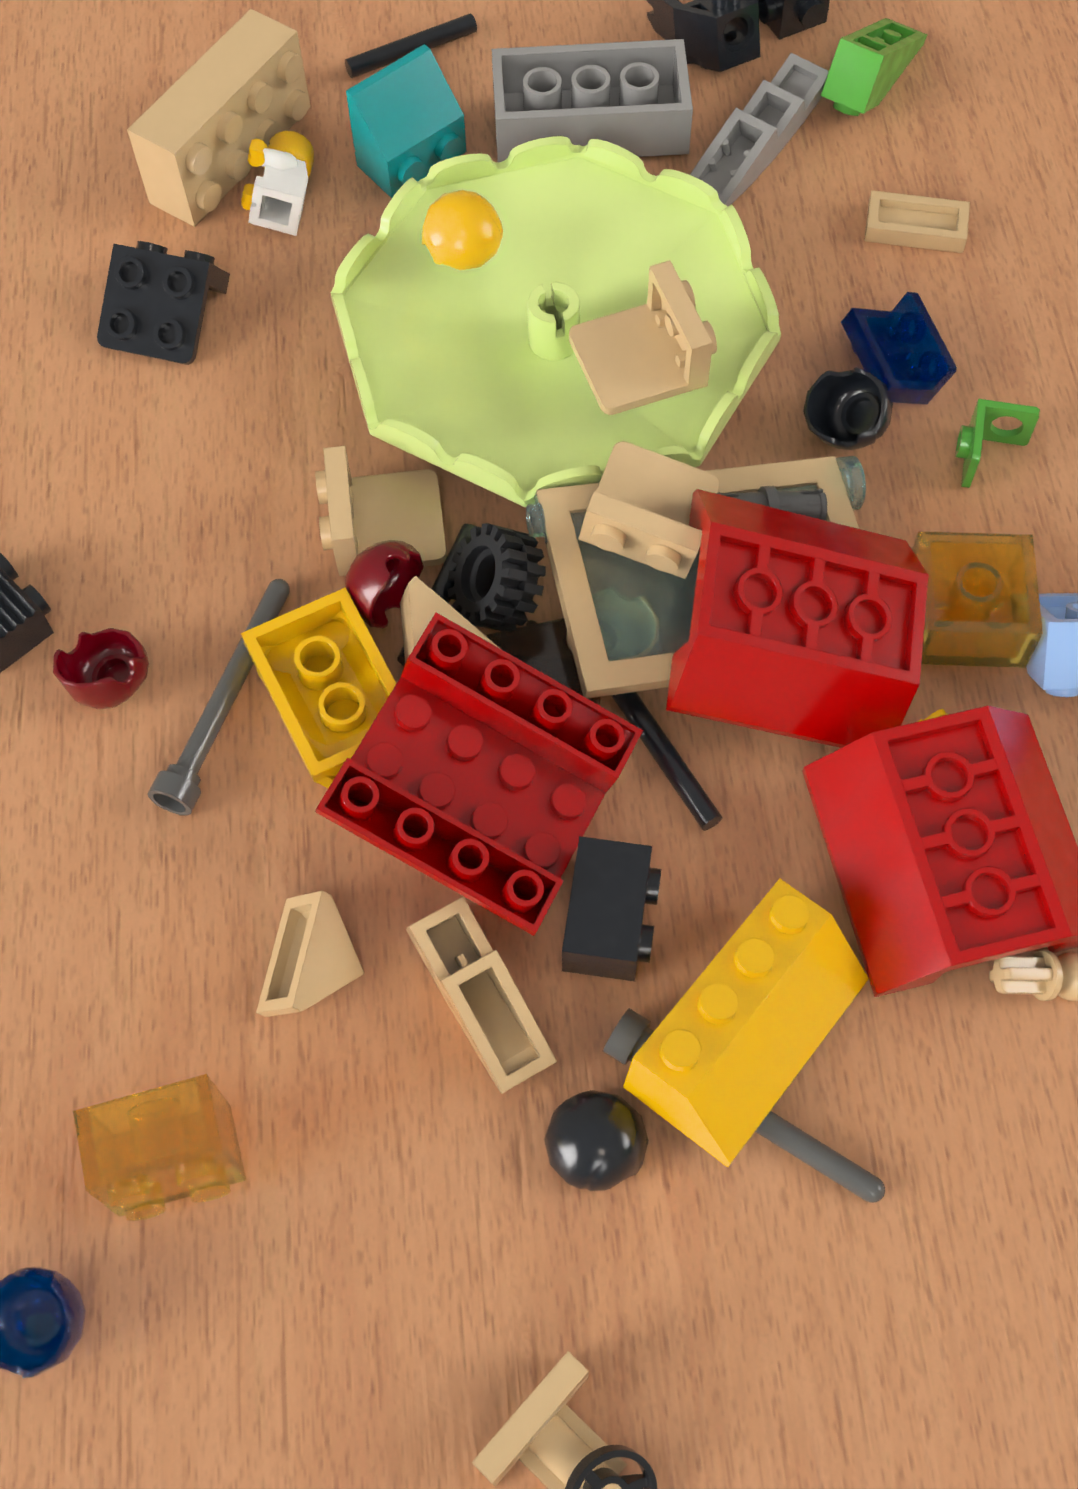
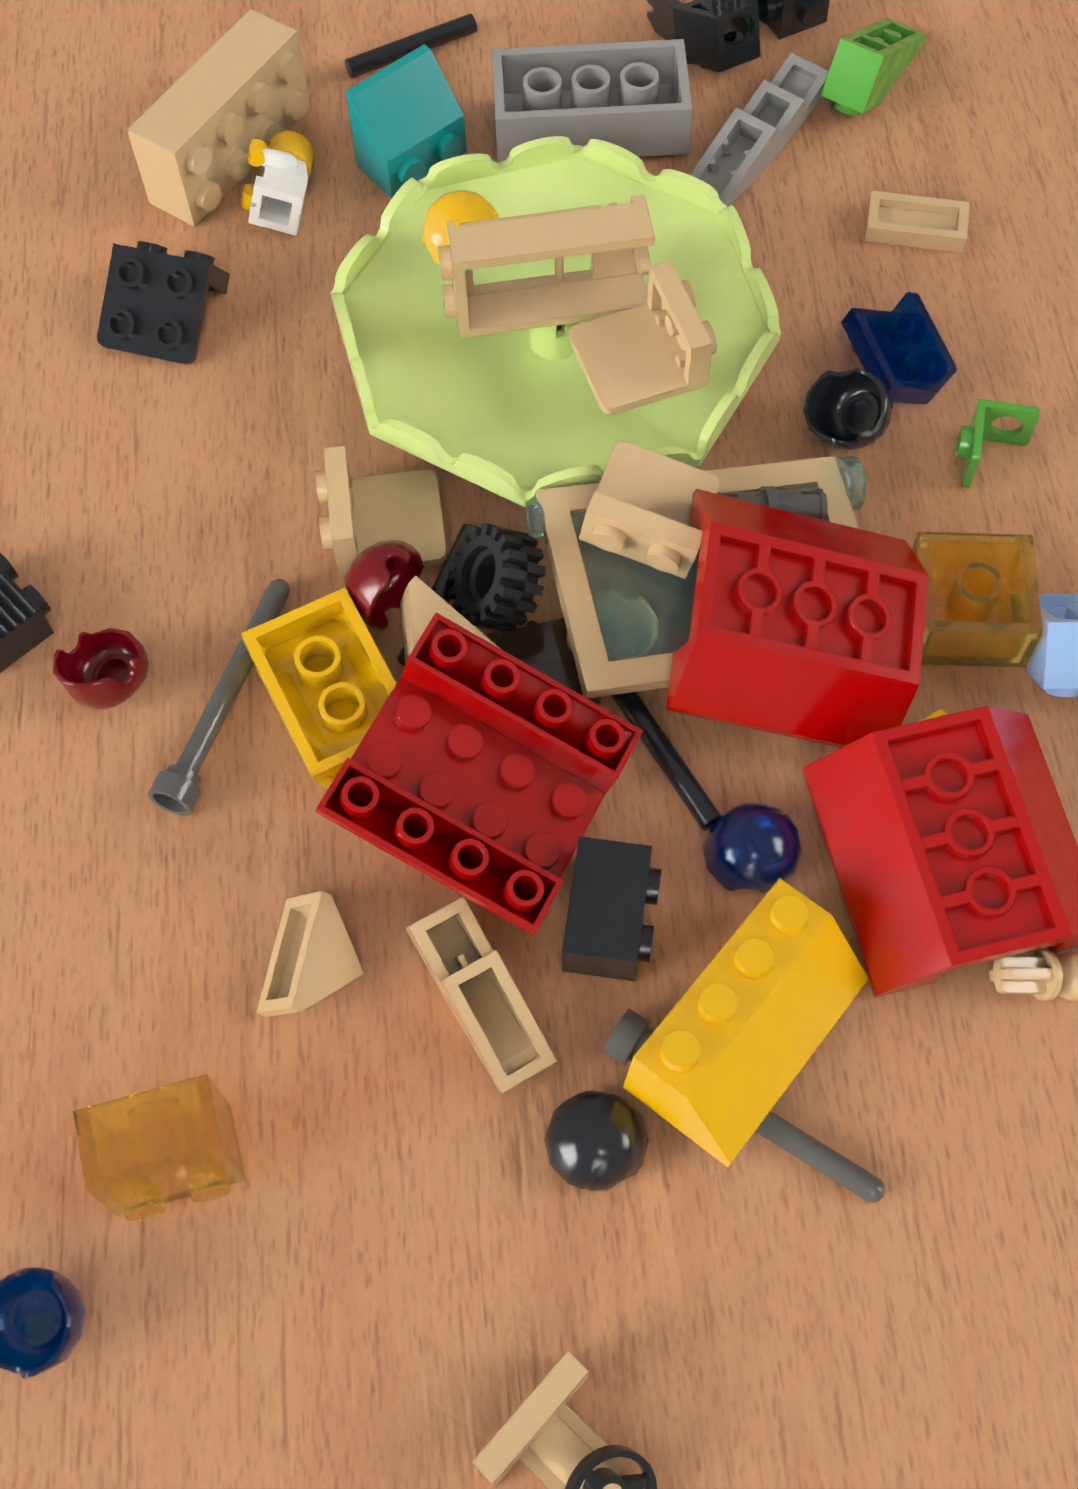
none -> tan door [438,195,655,338]
none -> clear blue hair [703,802,802,893]

